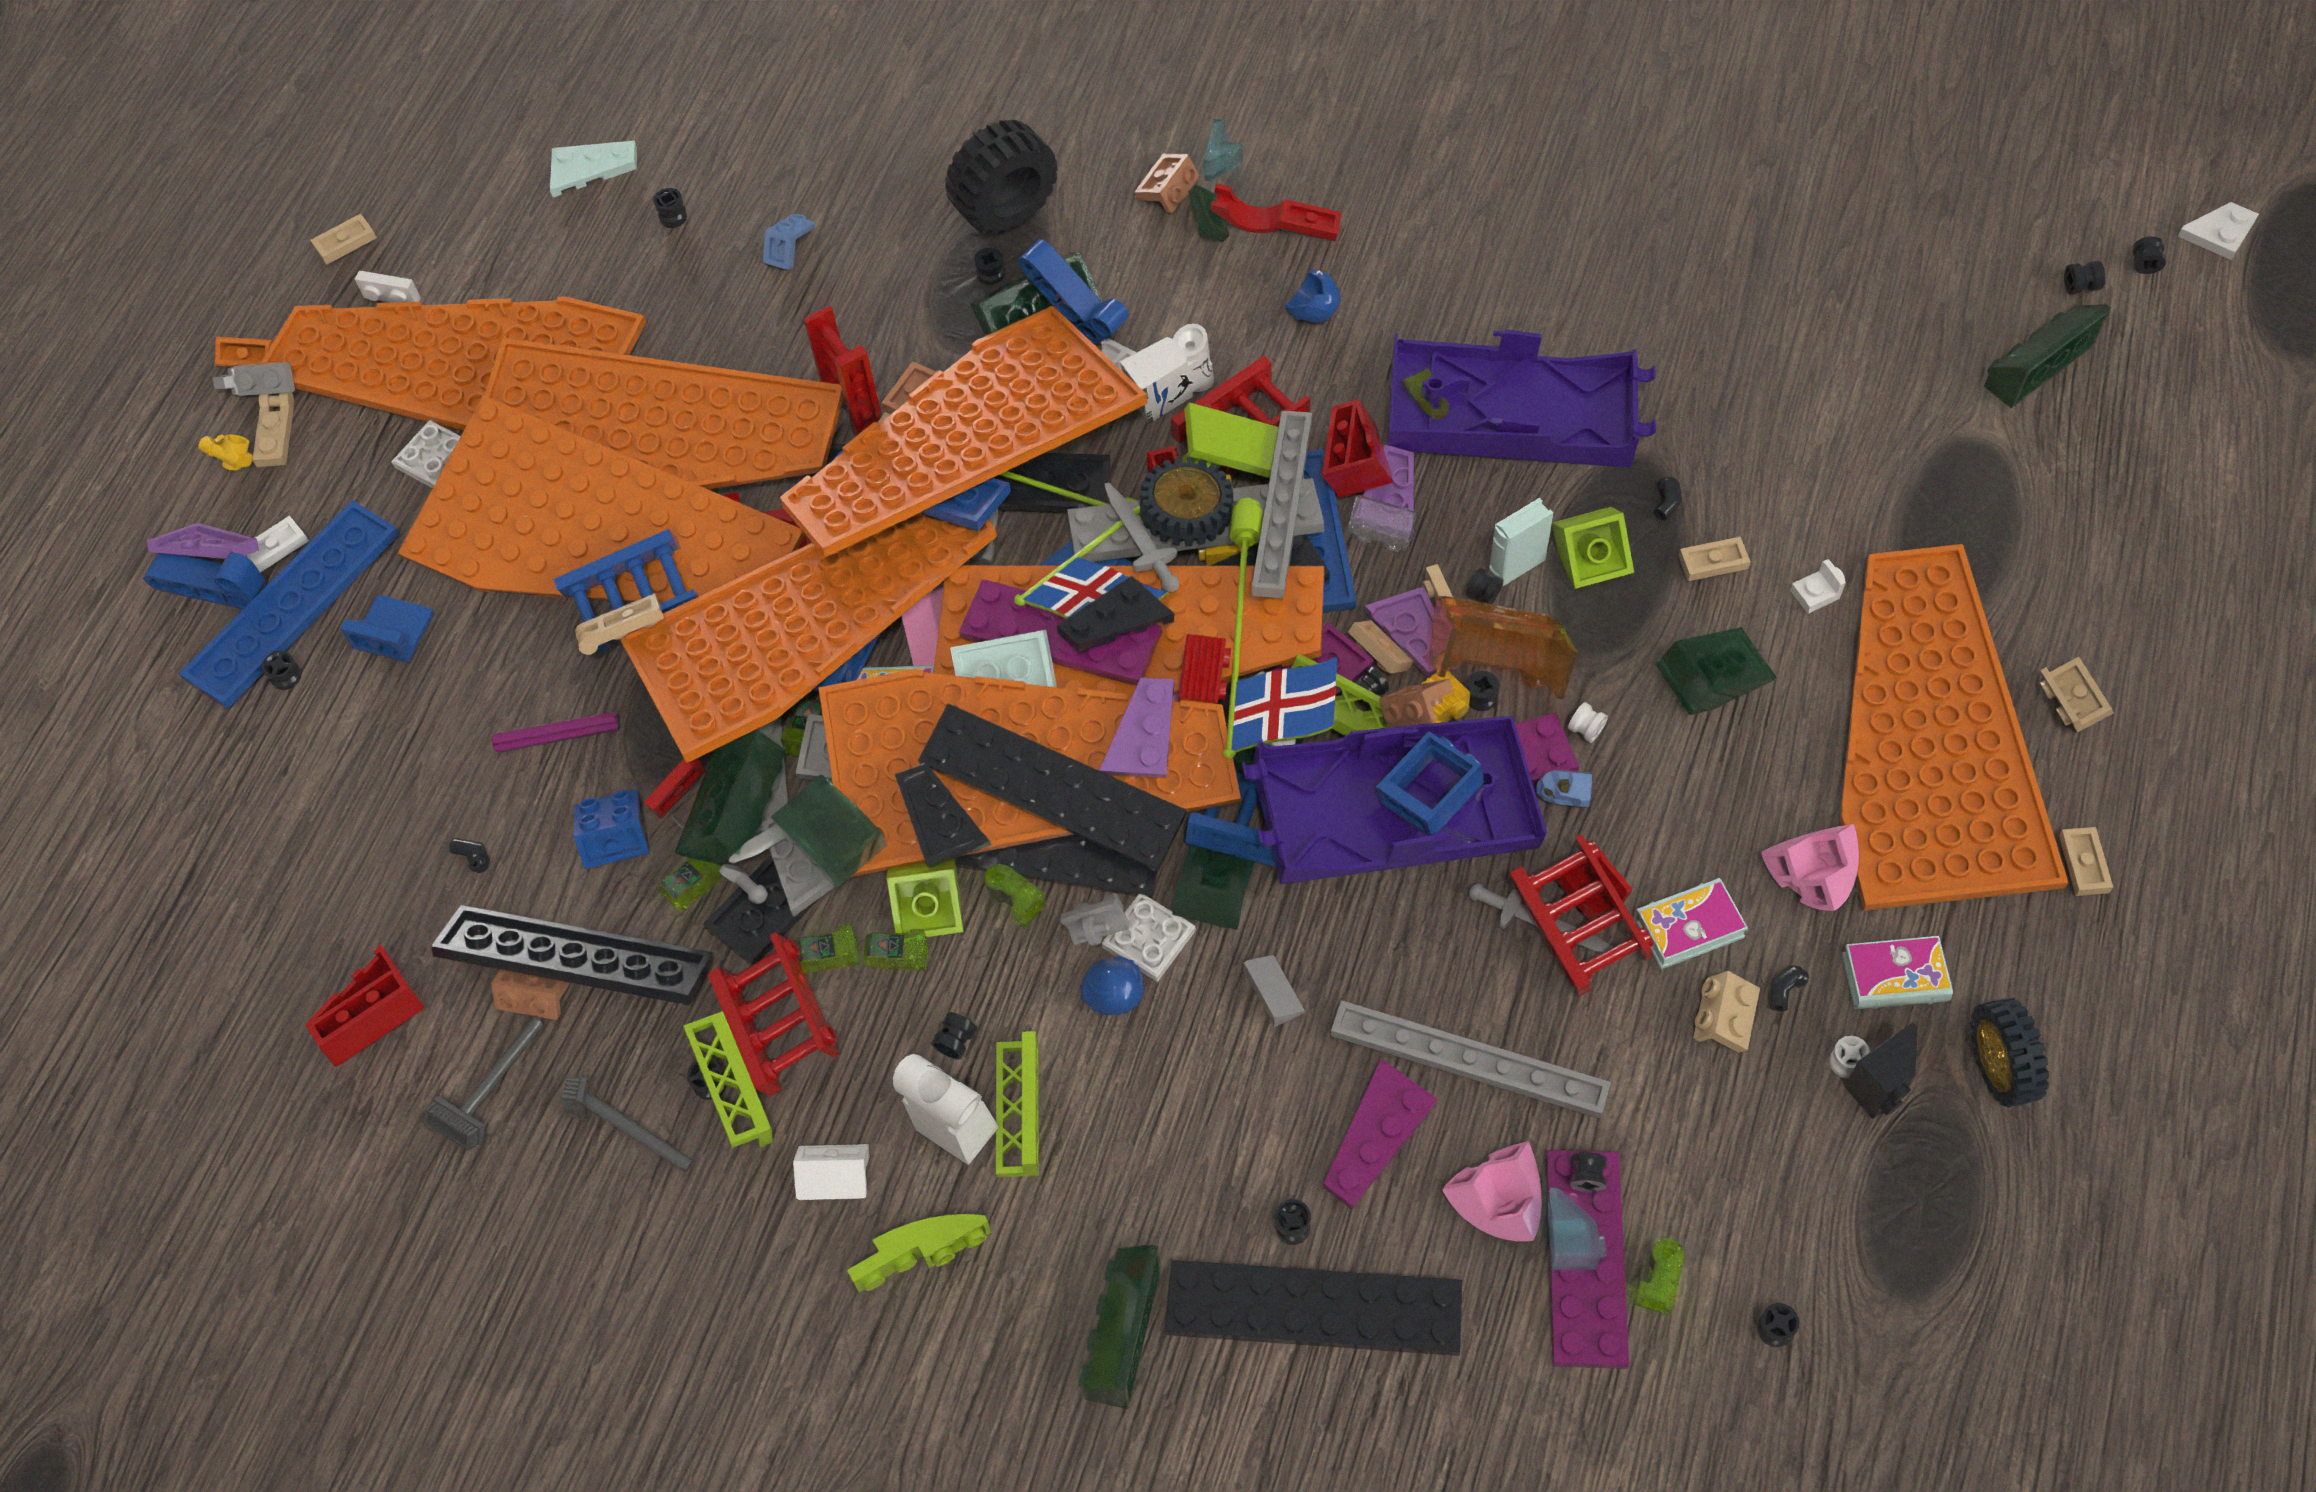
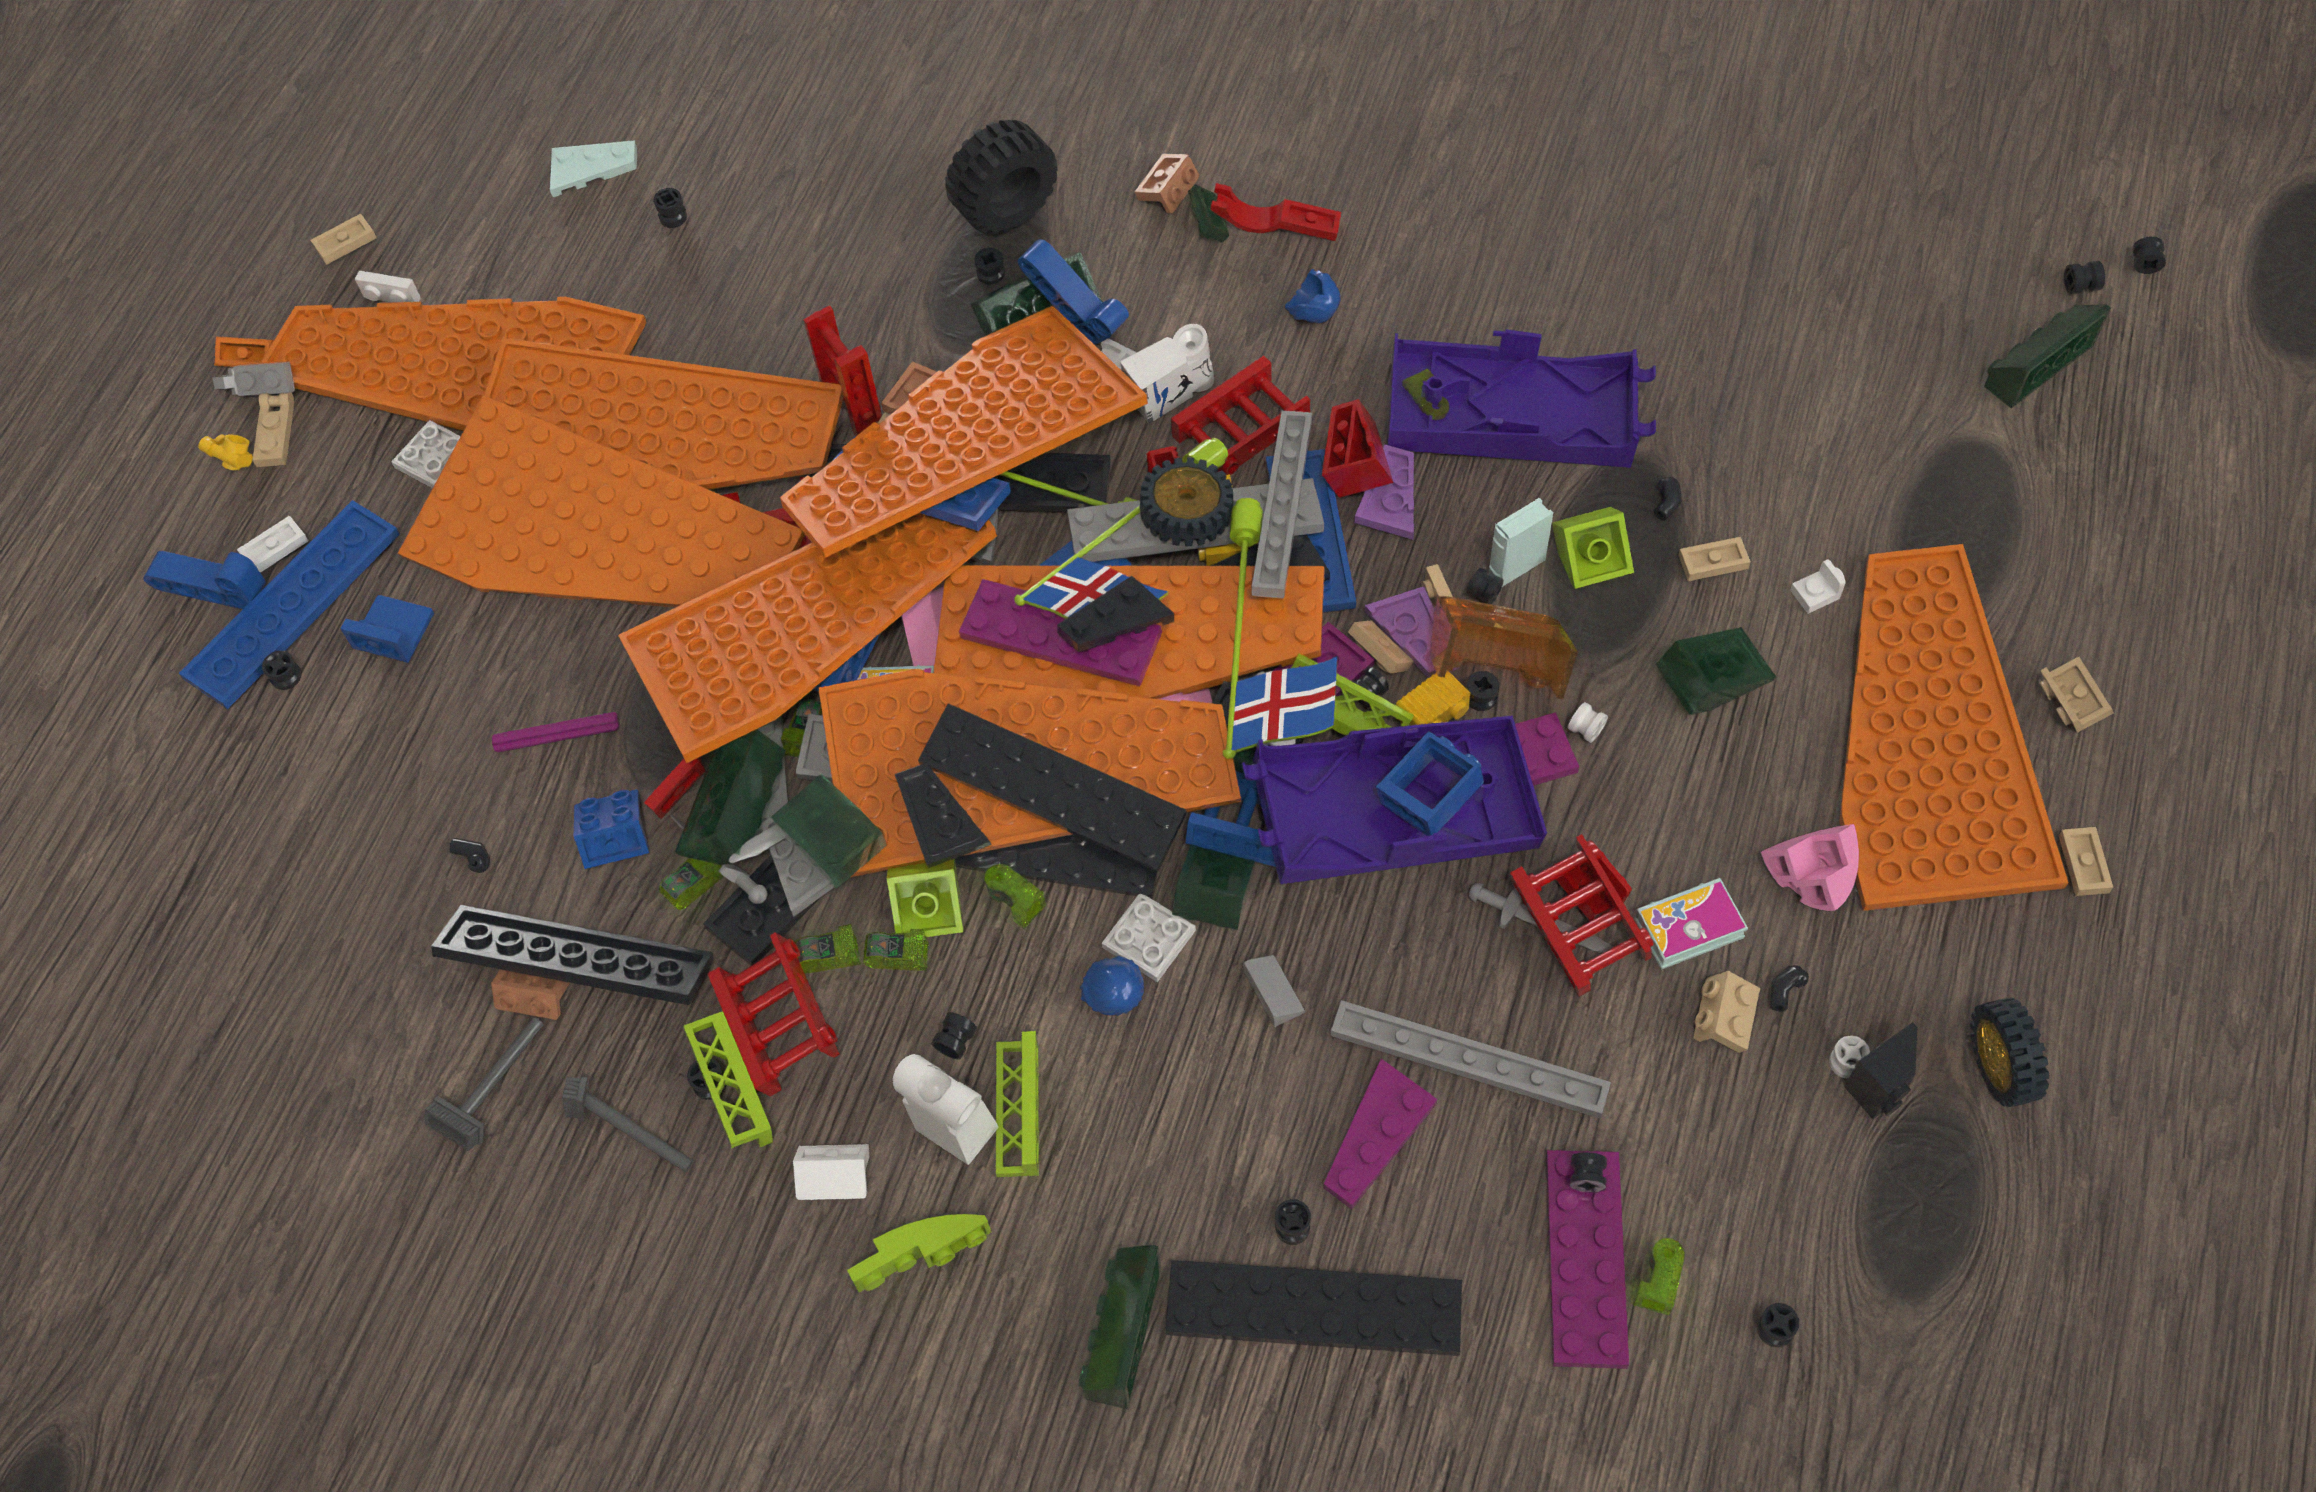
medium lavender wing [146,523,259,559] -> none
red wedge [305,944,425,1067] -> none
blue fence [553,529,699,653] -> none
tan plate [575,593,664,655] -> none
medium blue bracket [763,214,815,270] -> none
light aqua wing [950,630,1057,687] -> none
light grey hips [1060,893,1130,946] -> none
medium lavender wing [1099,677,1175,778] -> none
light grey sword [1105,483,1180,593] -> none
red brick [1178,634,1231,704] -> none
lime tile [1184,402,1304,479] -> none
clear light blue slope [1204,119,1243,181] -> none
clear bracket [1347,495,1418,552] -> none
nougat bracket [1379,679,1453,728] -> none
bright pink brick [1442,1141,1542,1241] -> none
medium blue rock [1536,770,1592,807] -> none
clear light blue slope [1547,1188,1606,1270] -> none
piece [1842,936,1953,1010] -> none
white wing [2178,202,2259,260] -> none

